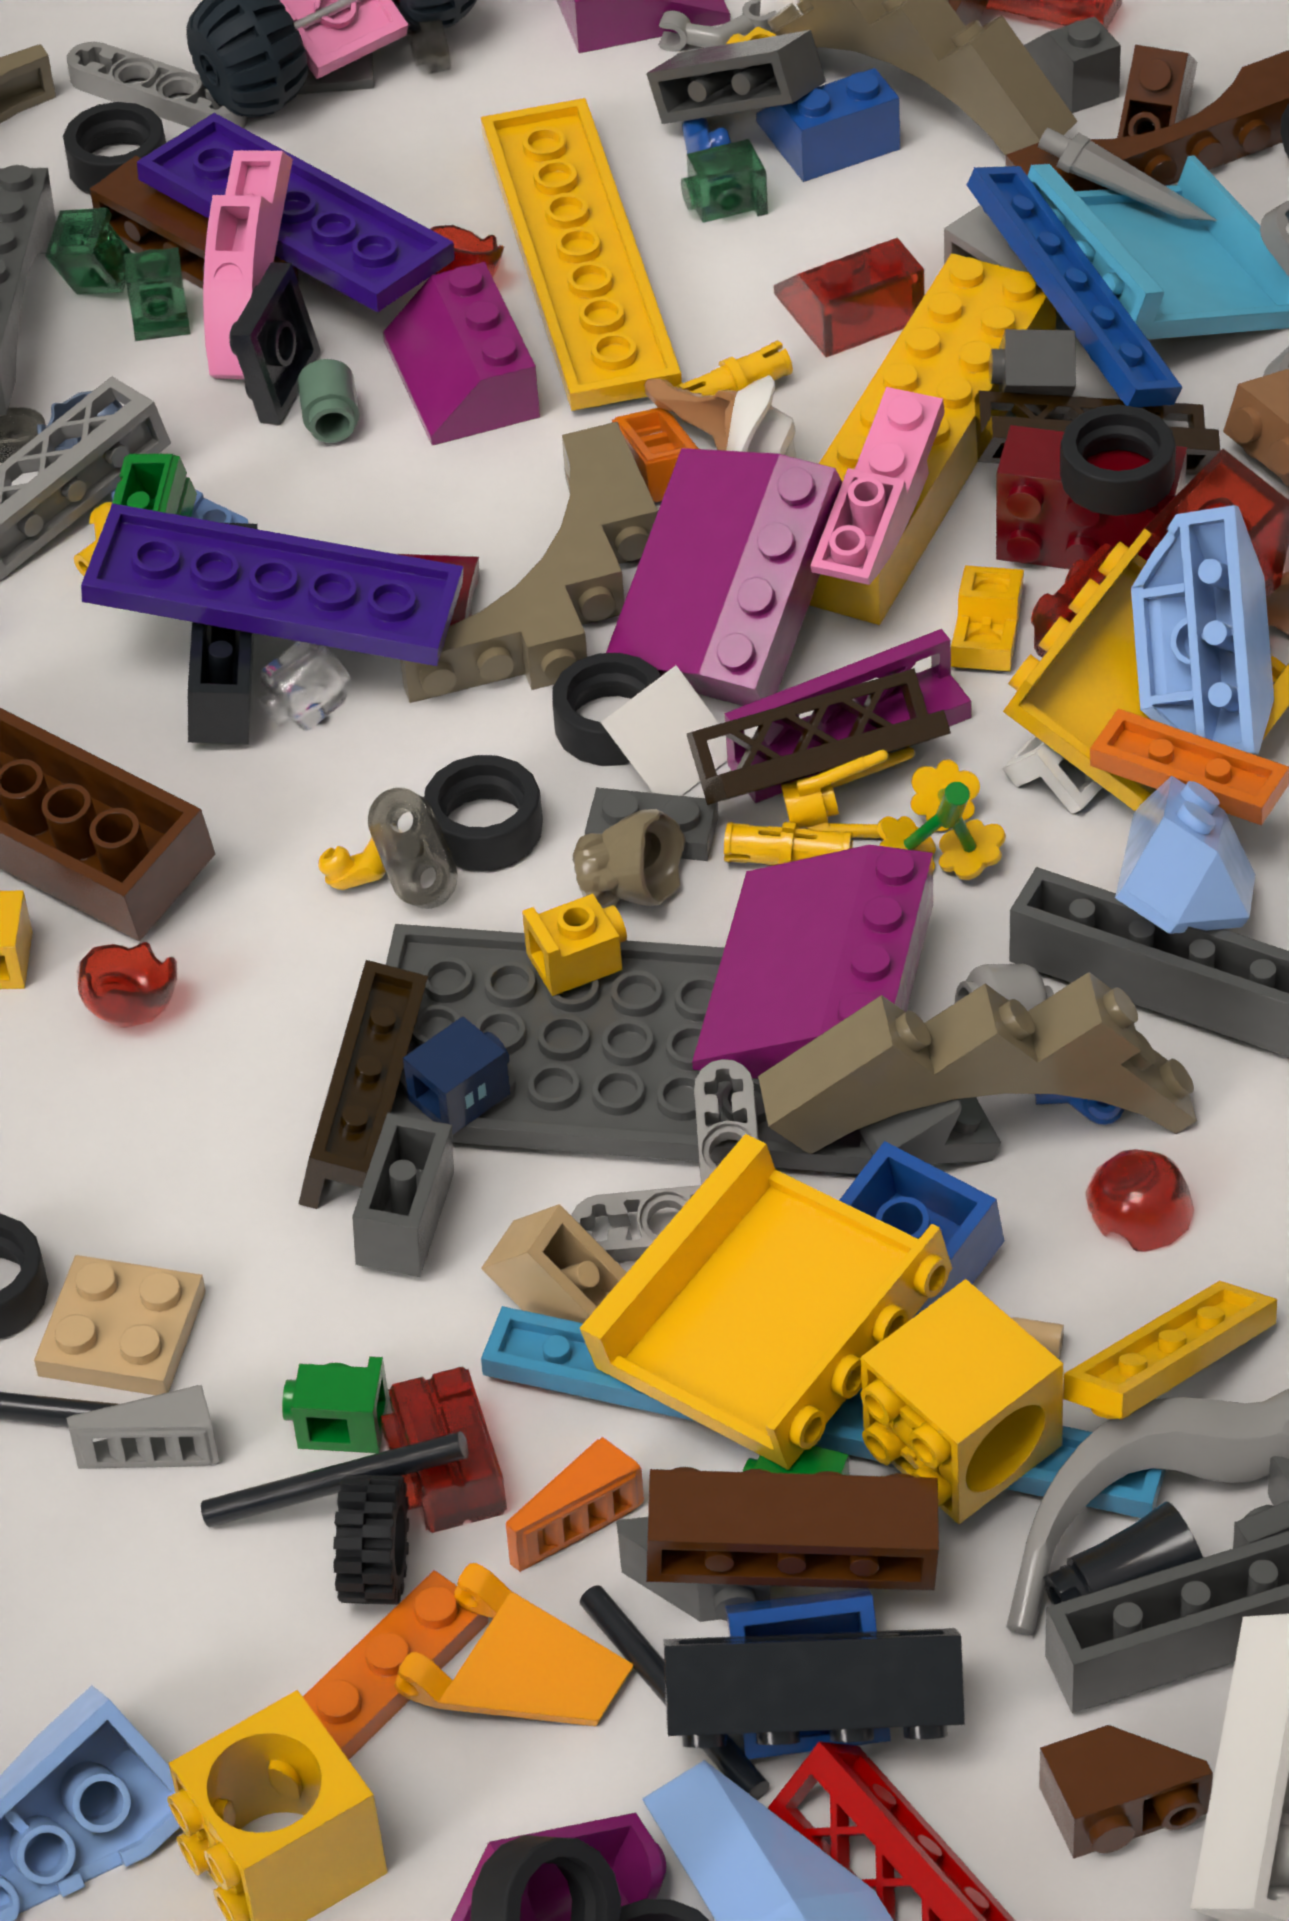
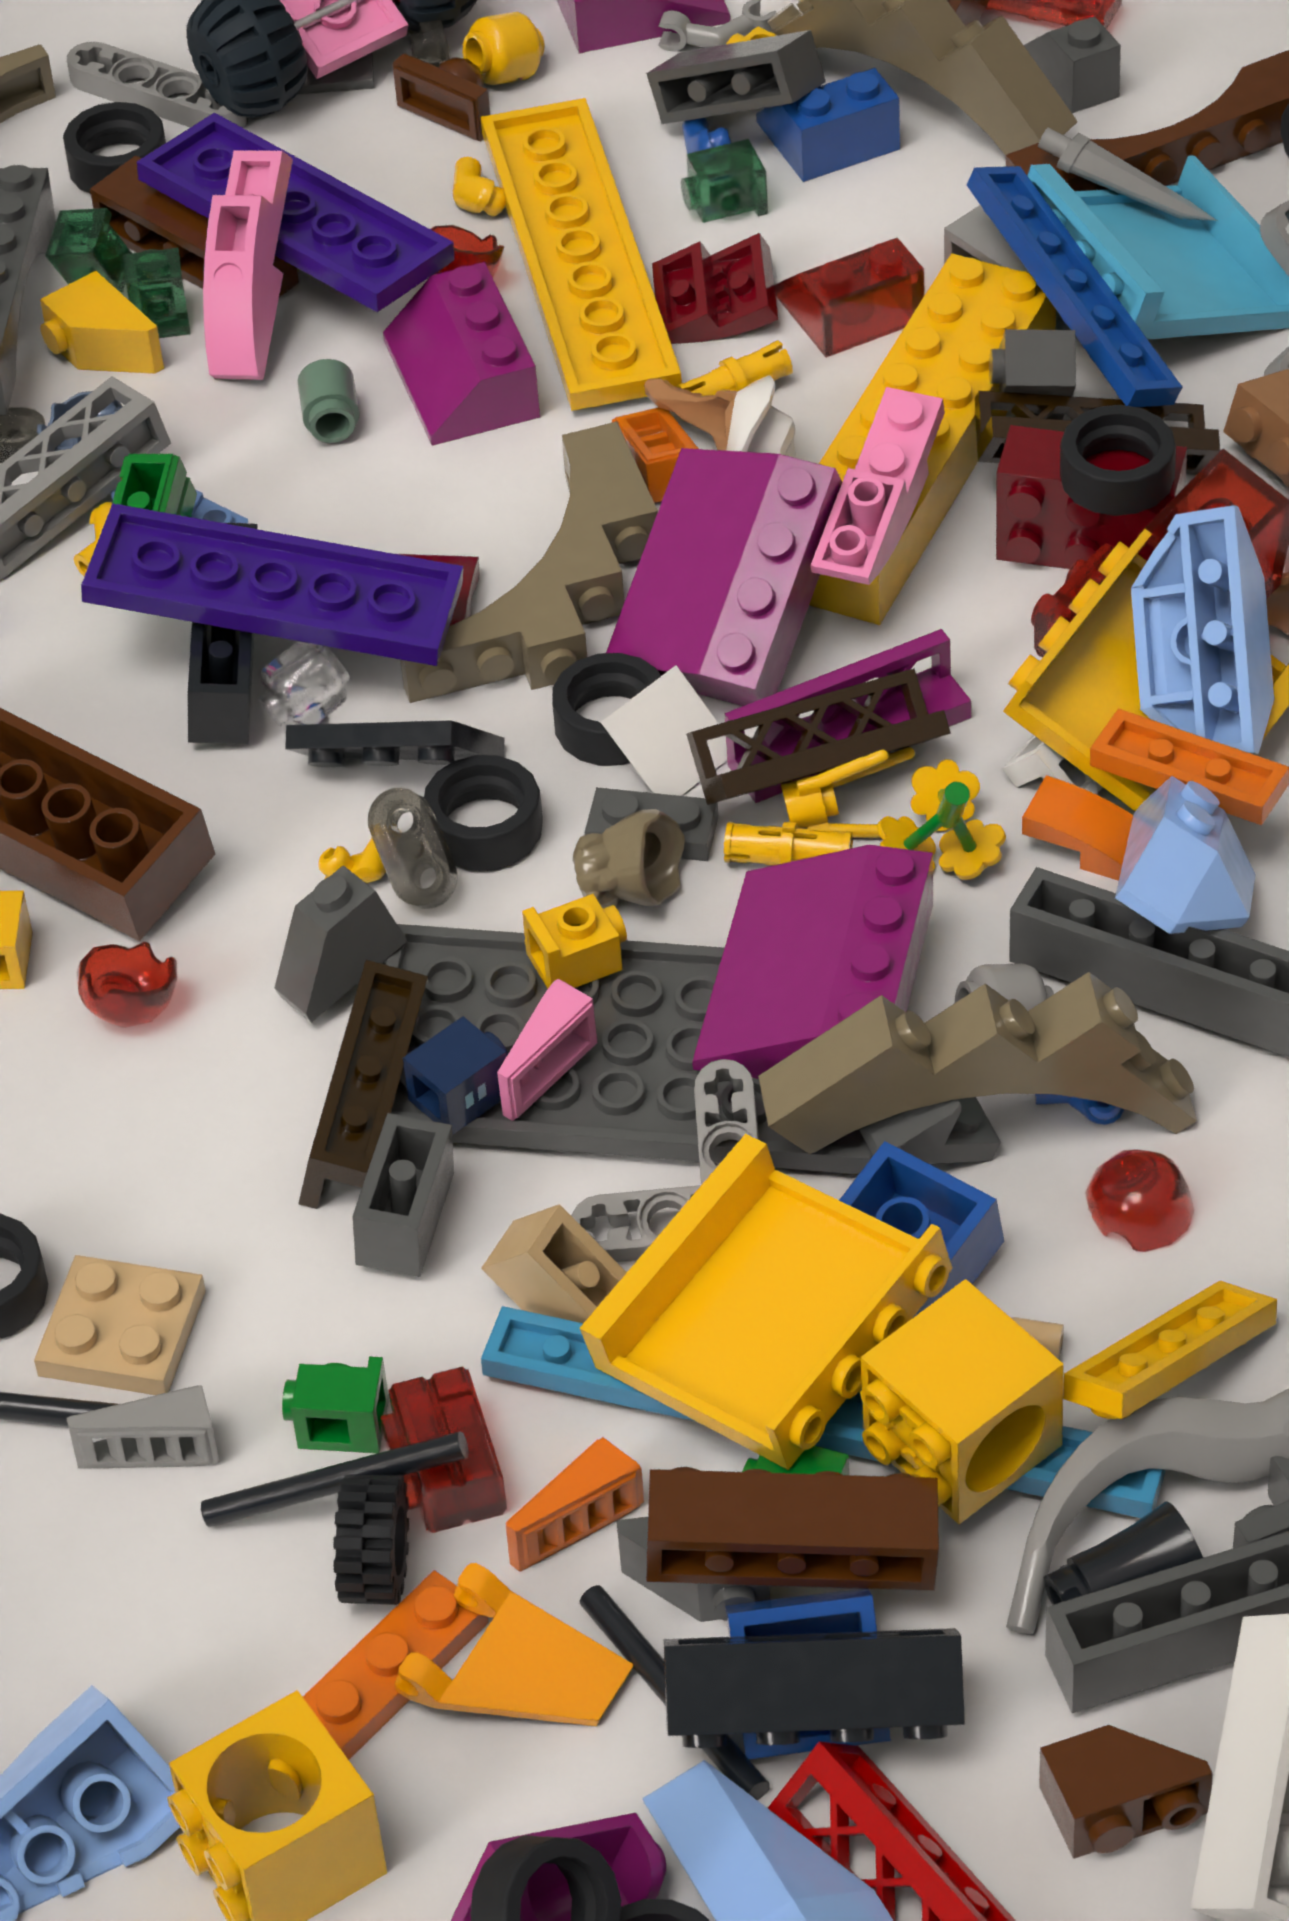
black plate [229,262,321,424] -> none
yellow slope [951,565,1024,671] -> none
reddish brown slope [1117,44,1198,138] -> none
none -> yellow slope [40,271,164,374]
none -> dark grey slope [274,866,407,1023]
none -> black wing [285,720,505,767]
none -> reddish brown tile [392,53,490,142]
none -> yellow arm [453,157,506,216]
none -> yellow head [463,12,545,85]
none -> bright pink slope [497,979,597,1121]
none -> dark red slope [652,233,779,344]
none -> orange slope [1022,775,1133,881]

